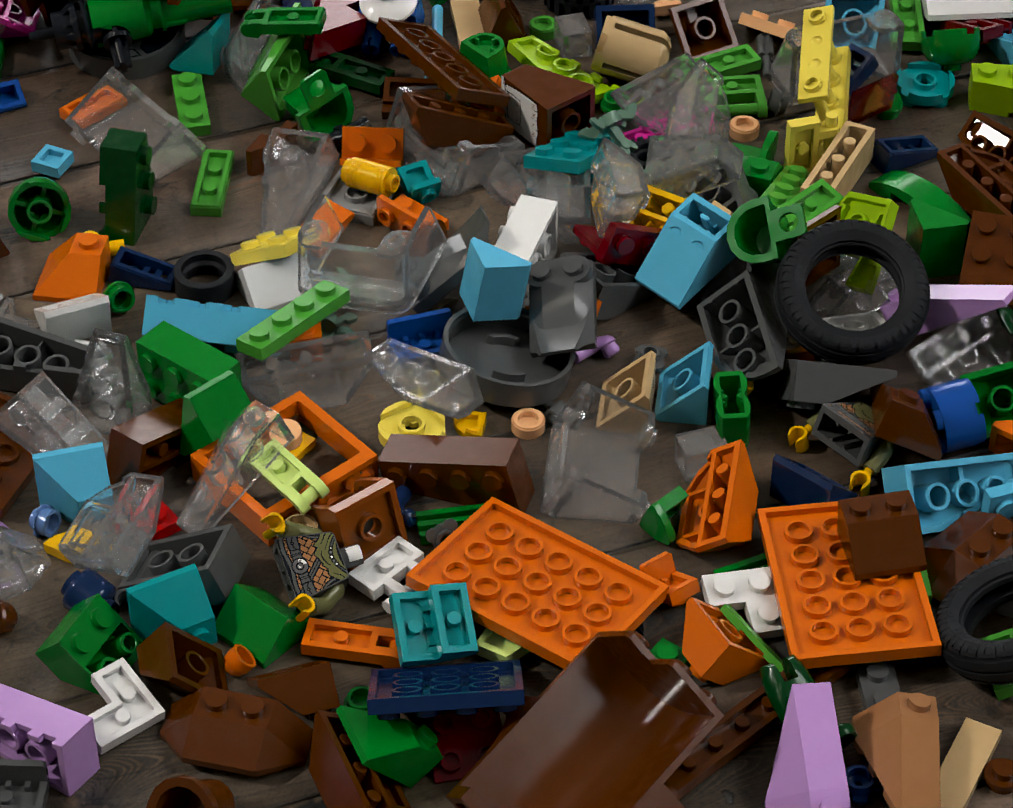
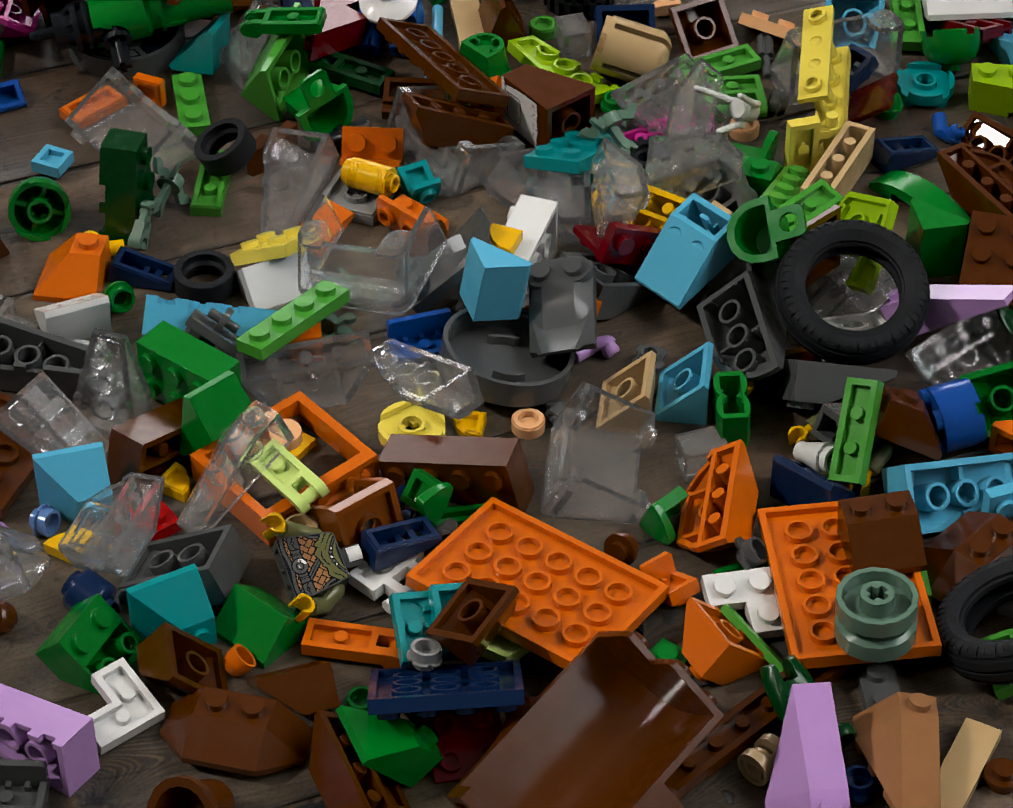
none -> sand green piece [127,156,191,250]
none -> orange tile [133,72,167,109]
none -> yellow tile [155,461,191,503]
none -> dark grey hips [185,307,240,358]
none -> black tyre [194,118,256,177]
none -> dark blue slope [360,516,442,572]
none -> green tile [400,468,453,524]
none -> light grey plate [406,638,443,672]
none -> reddish brown slope [425,577,520,667]
none -> yellow tile [490,223,523,254]
none -> reddish brown plate [604,532,639,565]
none -> white plant [693,85,761,134]
none -> dark grey plate [734,536,768,570]
none -> tan wheel [737,733,780,787]
none -> white cone [793,441,835,476]
none -> bright green plate [828,377,884,486]
none -> sand green wheel [834,567,919,663]
none -> blue arm [932,112,965,145]

